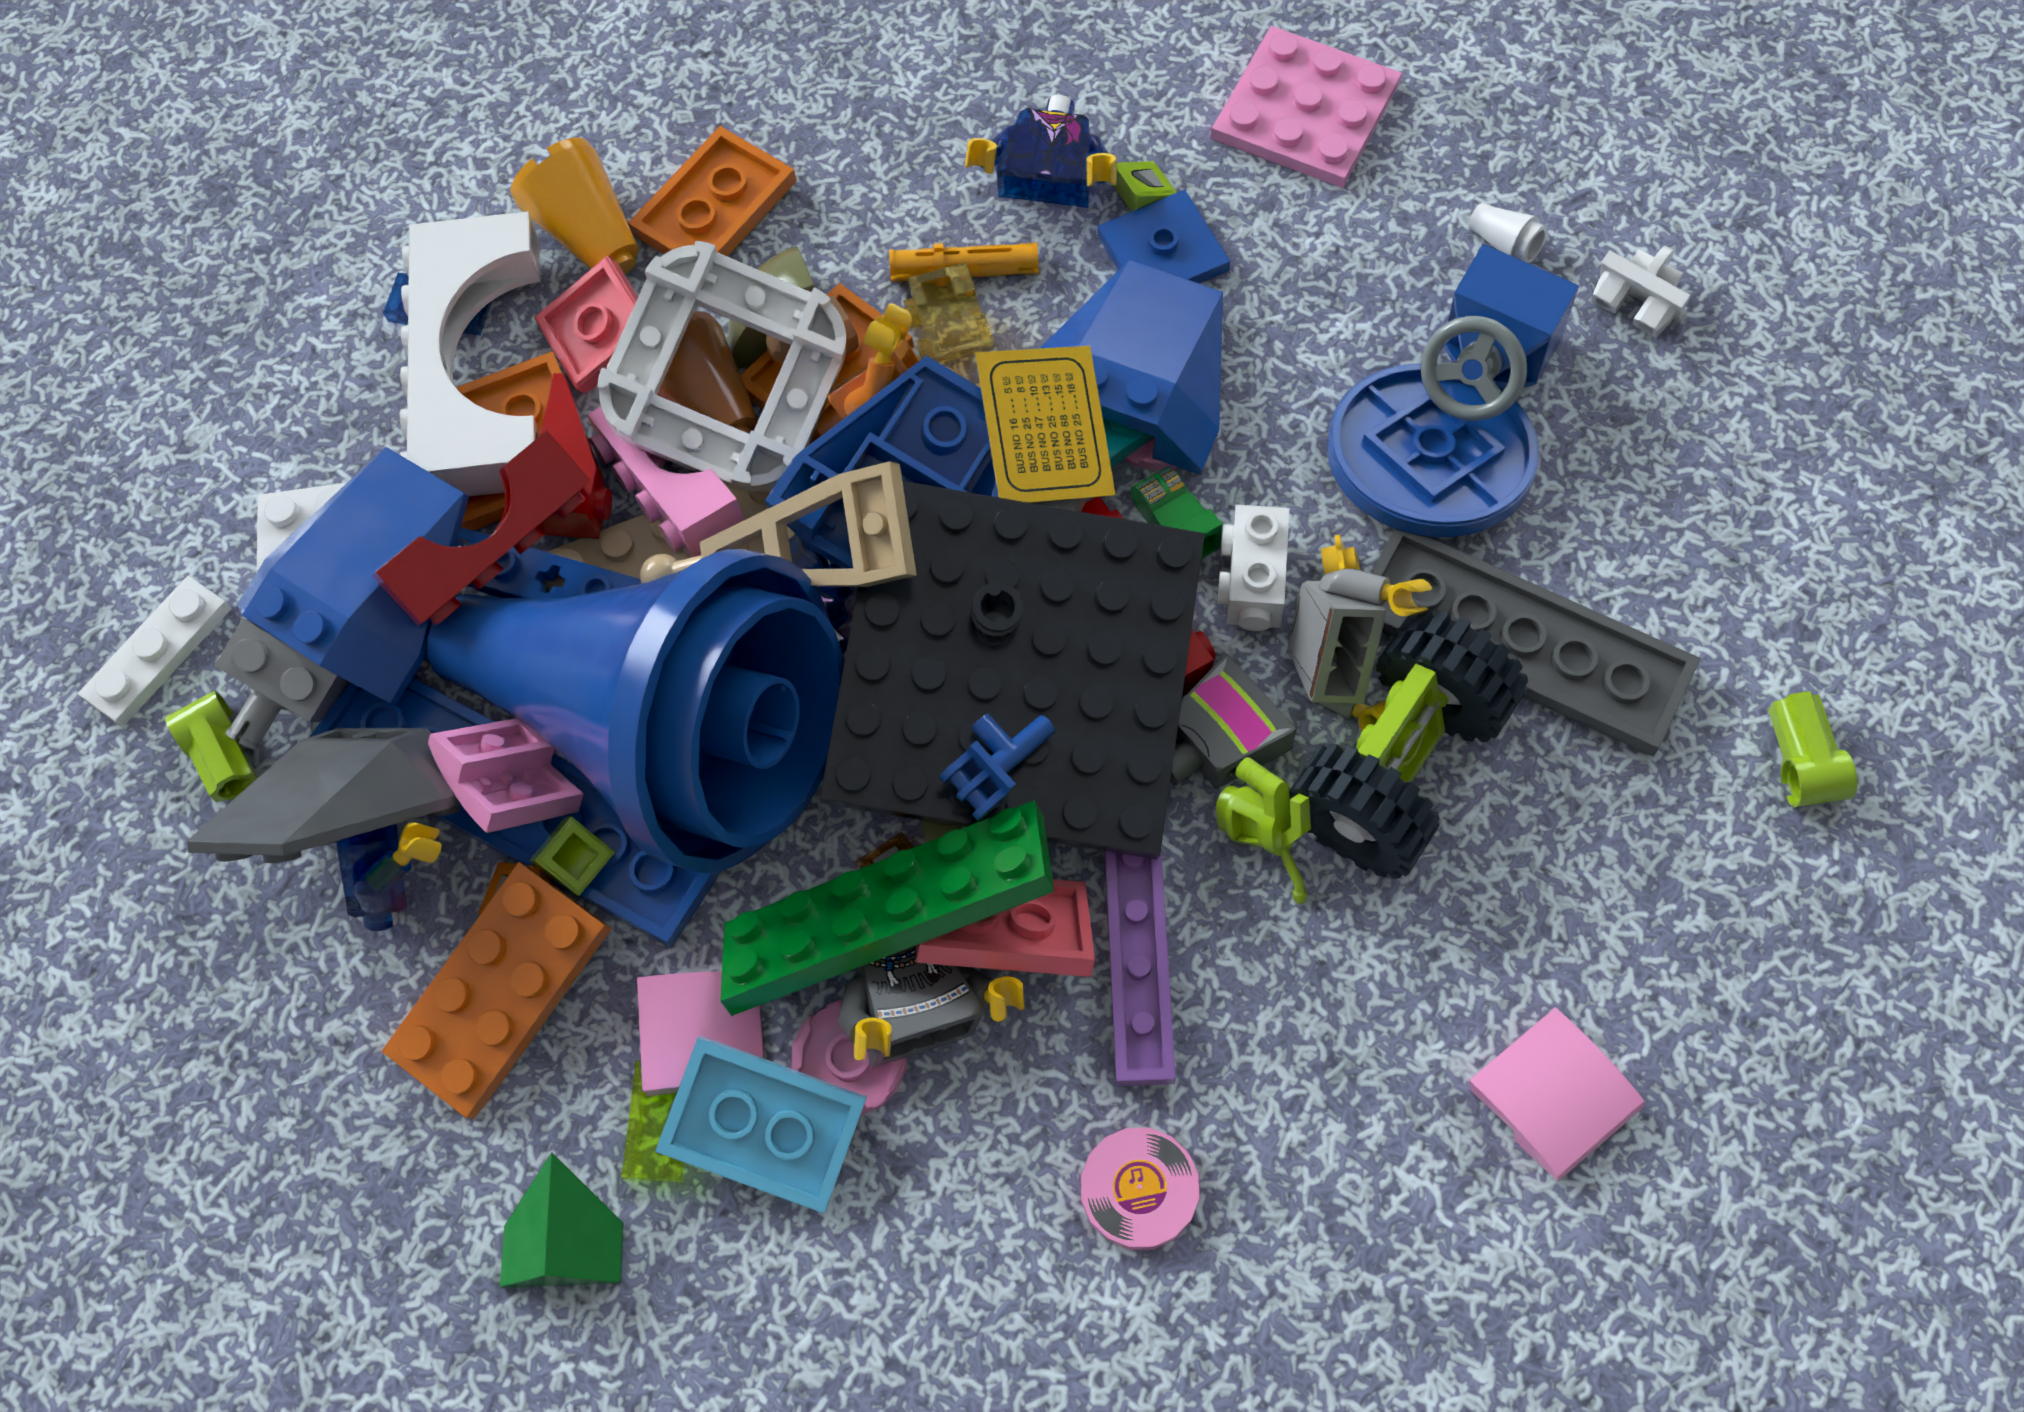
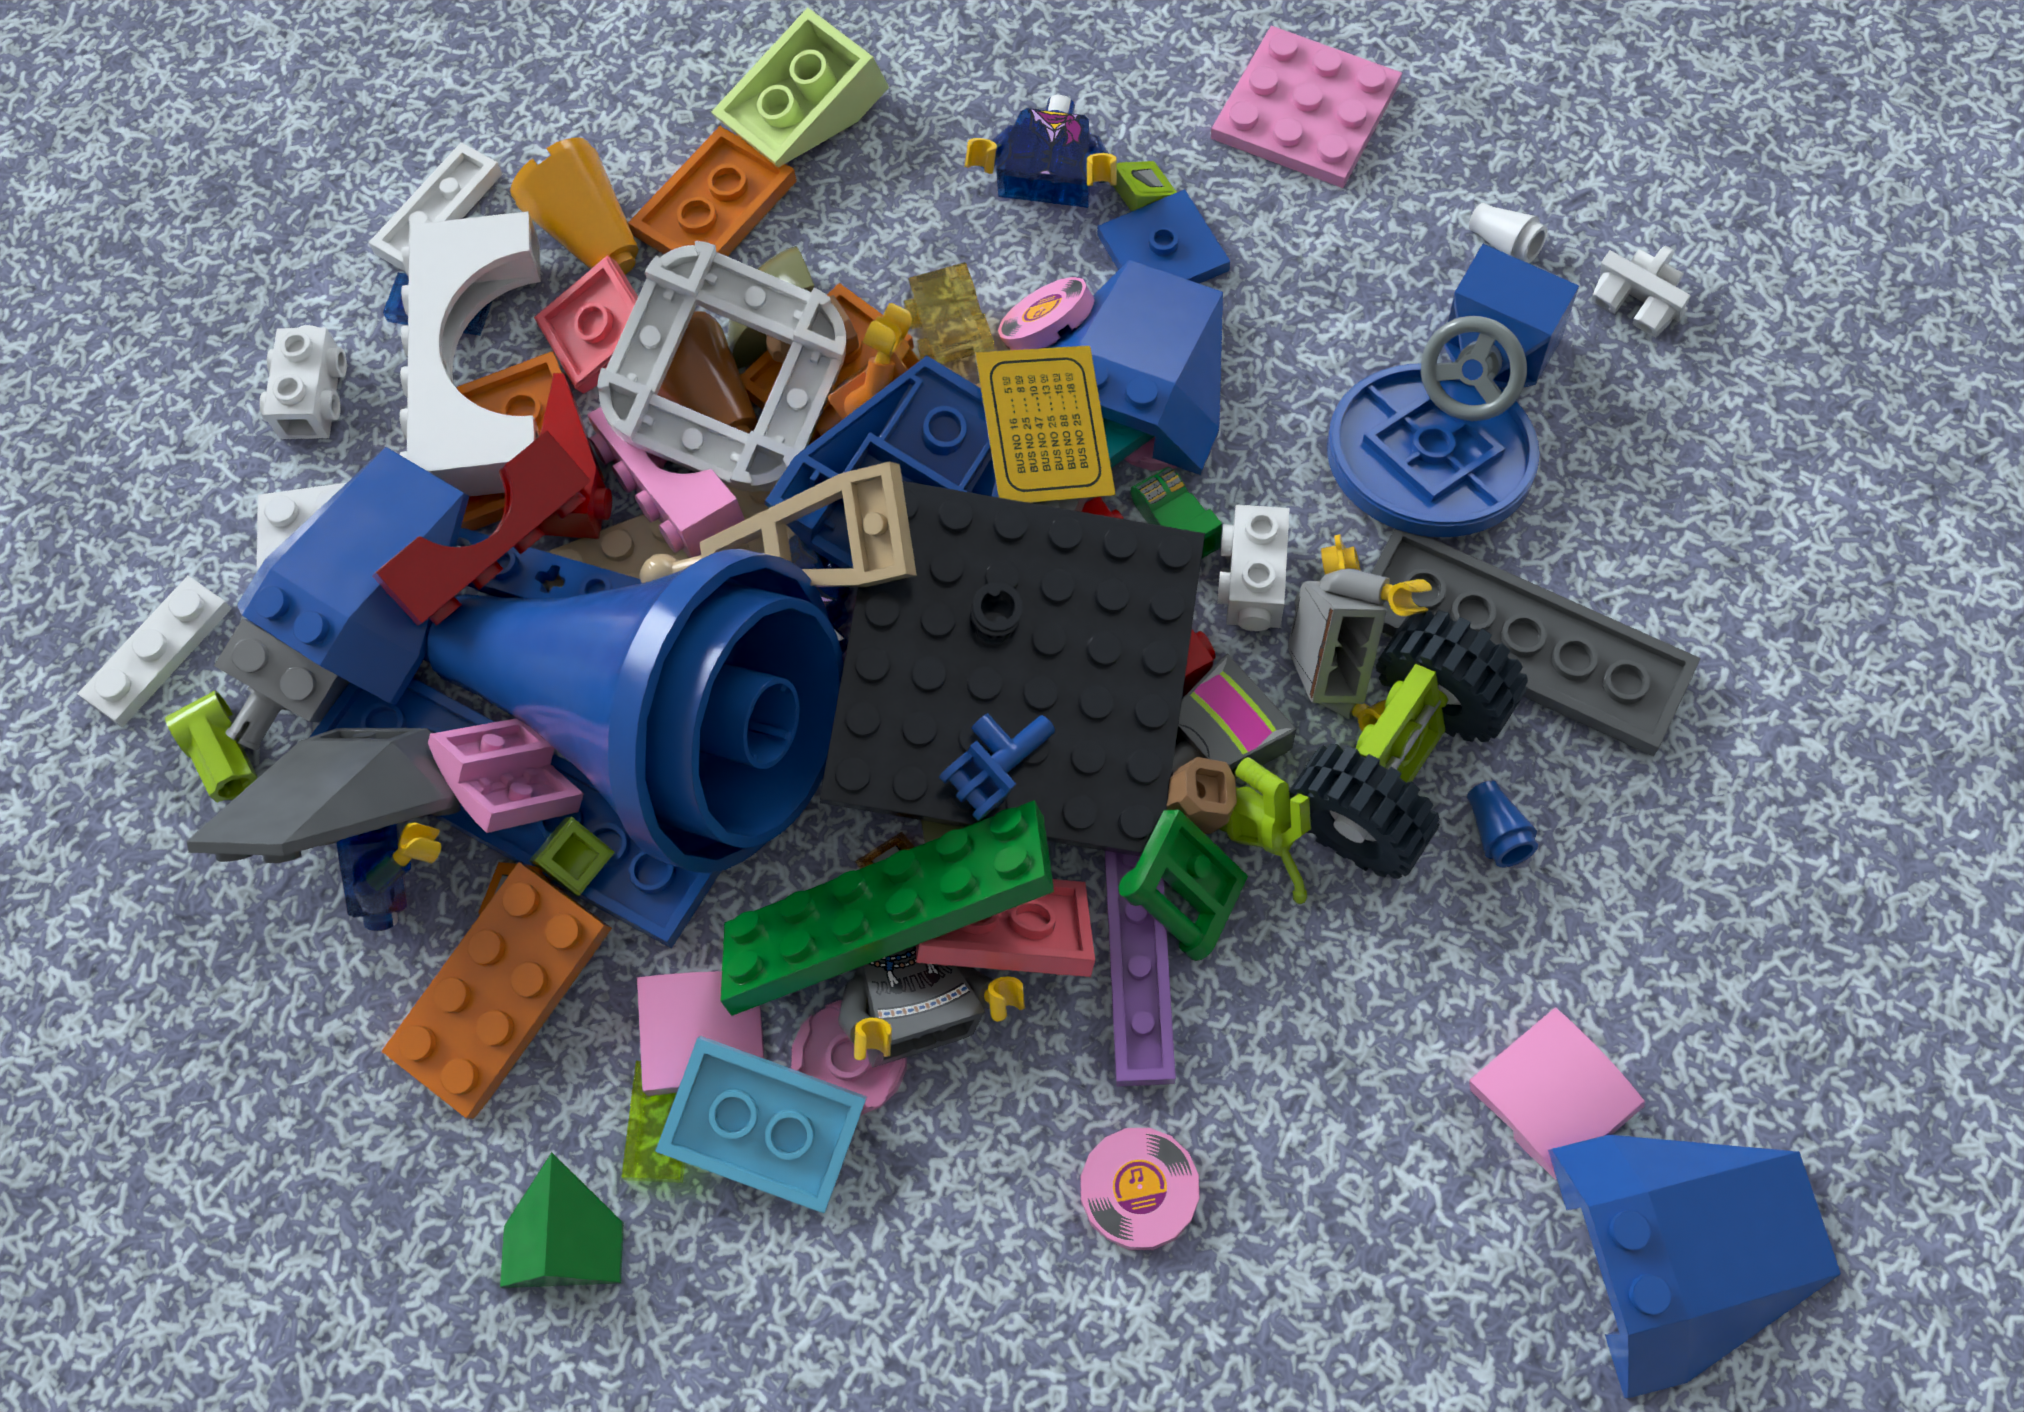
light orange pin [889,242,1039,284] -> none
lime piece [1768,691,1858,808] -> none
none -> white brick [260,325,347,439]
none -> white plate [369,142,503,271]
none -> yellowish green slope [711,7,889,168]
none -> bright pink tile [998,277,1095,350]
none -> green plate [1118,810,1248,961]
none -> medium nougat rock [1166,757,1237,834]
none -> blue cone [1467,780,1538,868]
none -> blue wedge [1548,1135,1841,1398]

